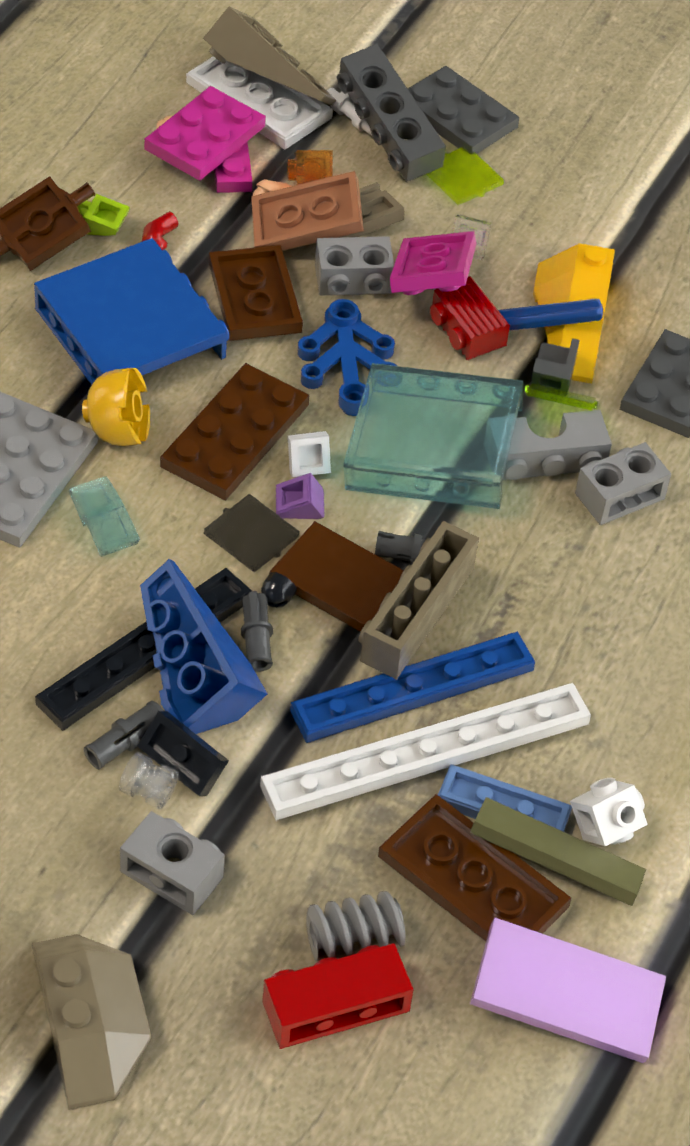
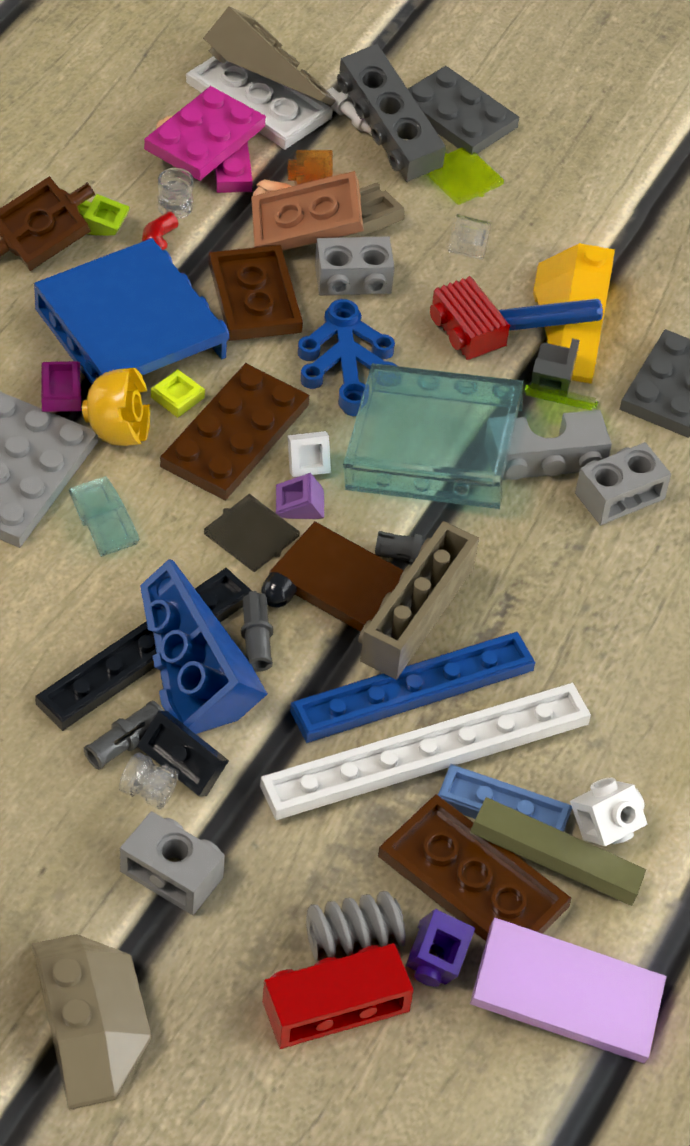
dark pink plate [390,231,476,295] -> none
none -> magenta tile [41,361,81,412]
none -> neon yellow tile [151,369,205,418]
none -> clear wheel [158,168,194,218]
none -> dark purple brick [405,909,475,987]

